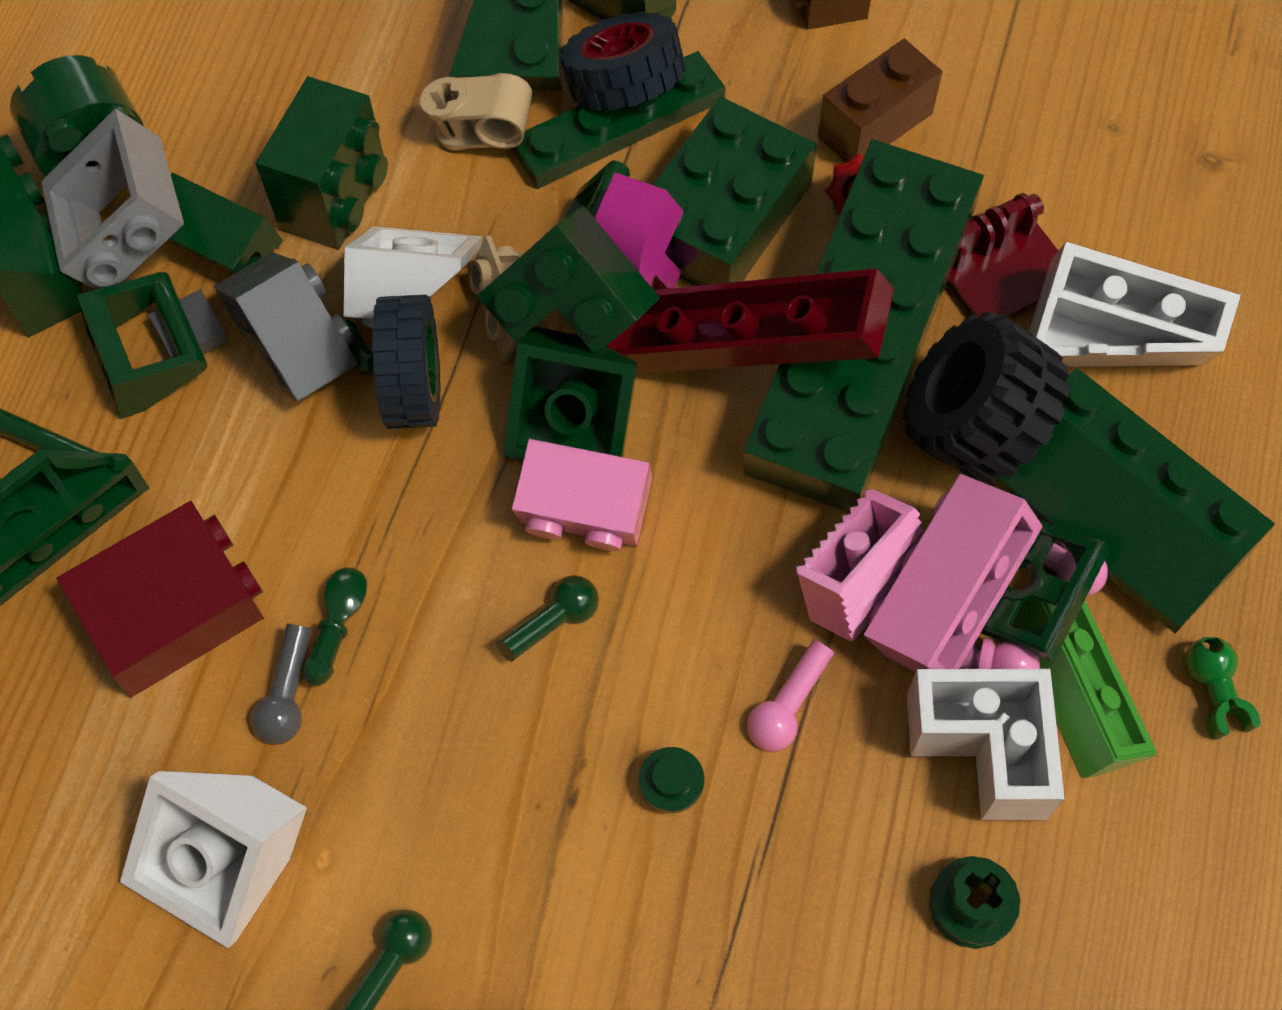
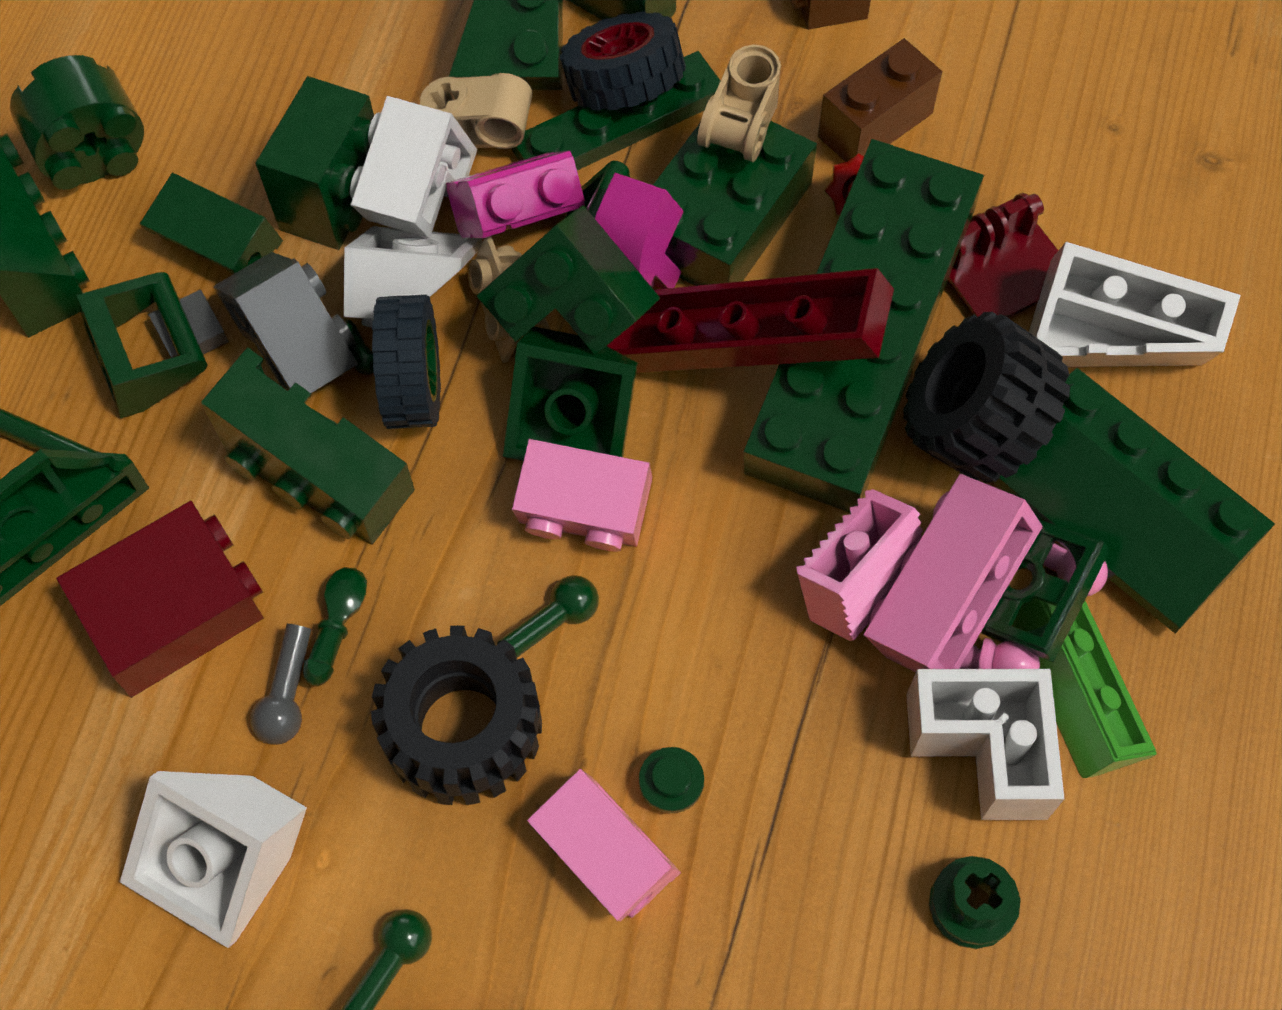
light grey window [41,108,184,290] -> none
bright pink bar [747,639,835,752] -> none
green arm [1185,637,1261,740] -> none
none -> dark green wedge [201,347,415,545]
none -> white brick [350,96,477,238]
none -> black tyre [371,626,542,805]
none -> dark pink brick [446,151,585,238]
none -> bright pink hinge [527,769,681,922]
none -> tan piece [697,45,781,162]

